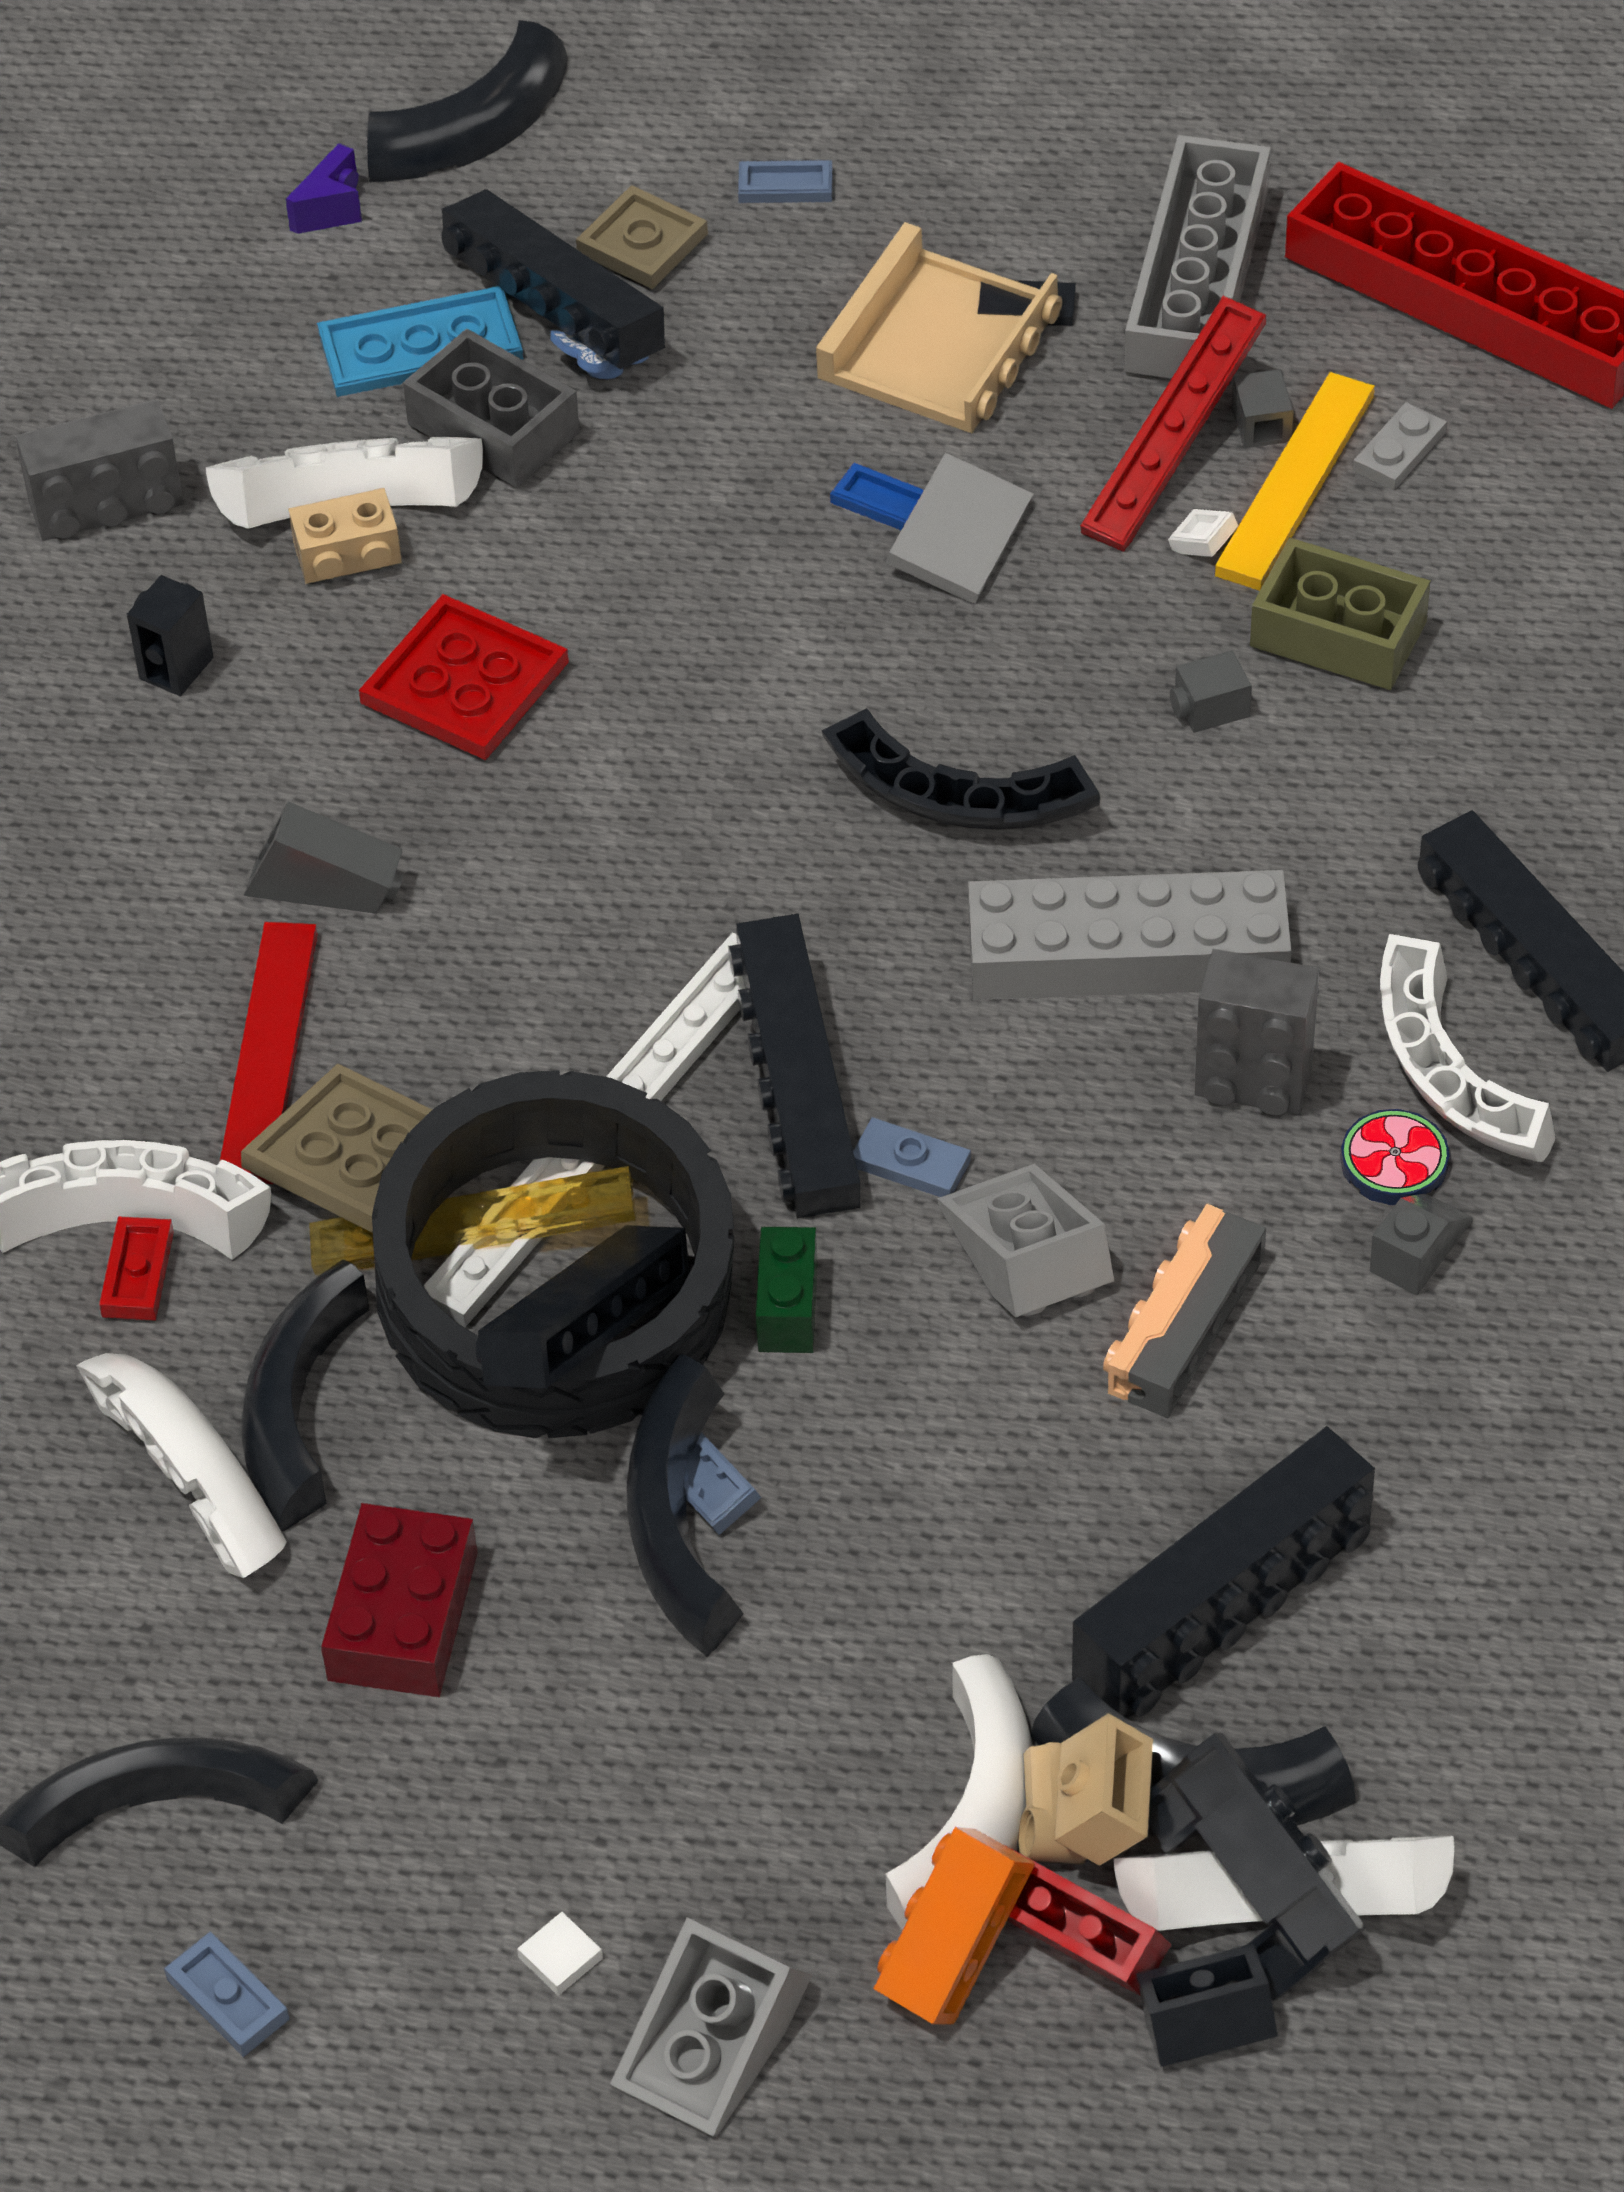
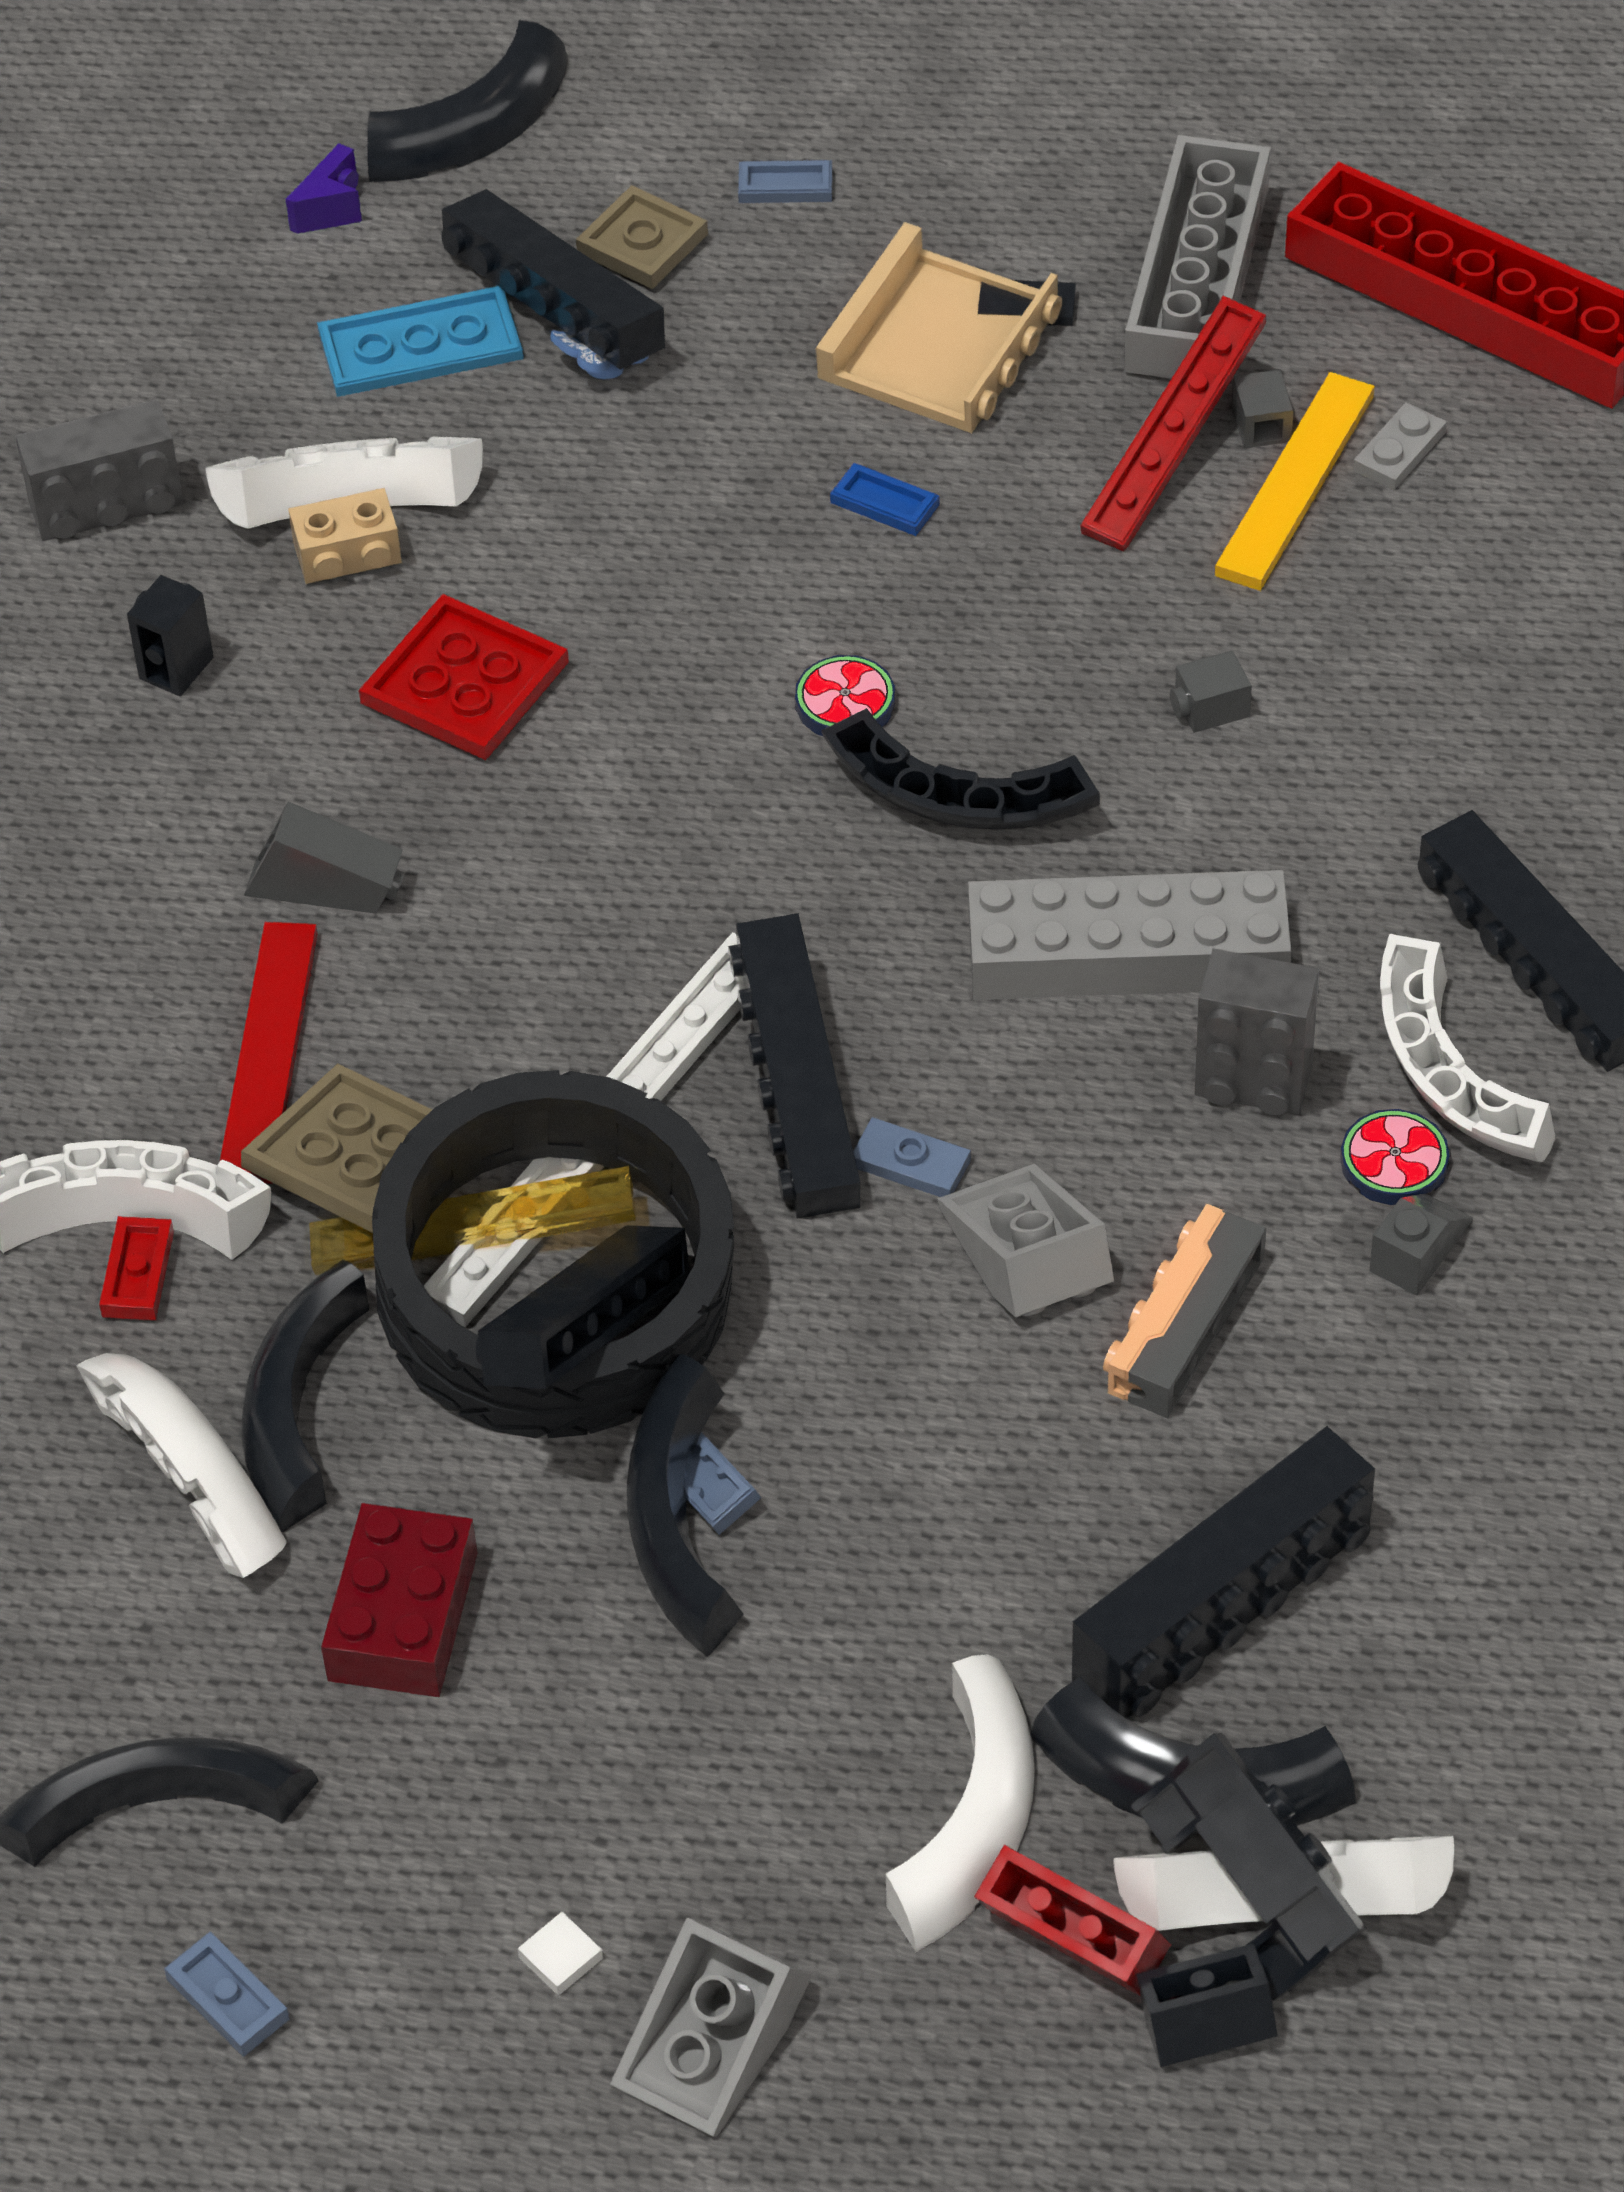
flat silver brick [403,328,580,488] -> none
dark green brick [756,1227,818,1353] -> none
orange brick [873,1827,1035,2024] -> none
light grey tile [886,452,1034,604] -> none
tan piece [1018,1742,1086,1865] -> none
tan brick [1054,1713,1153,1866] -> none
white tile [1168,509,1238,557] -> none
olive brick [1250,537,1431,690] -> none
none -> tile [795,655,895,736]

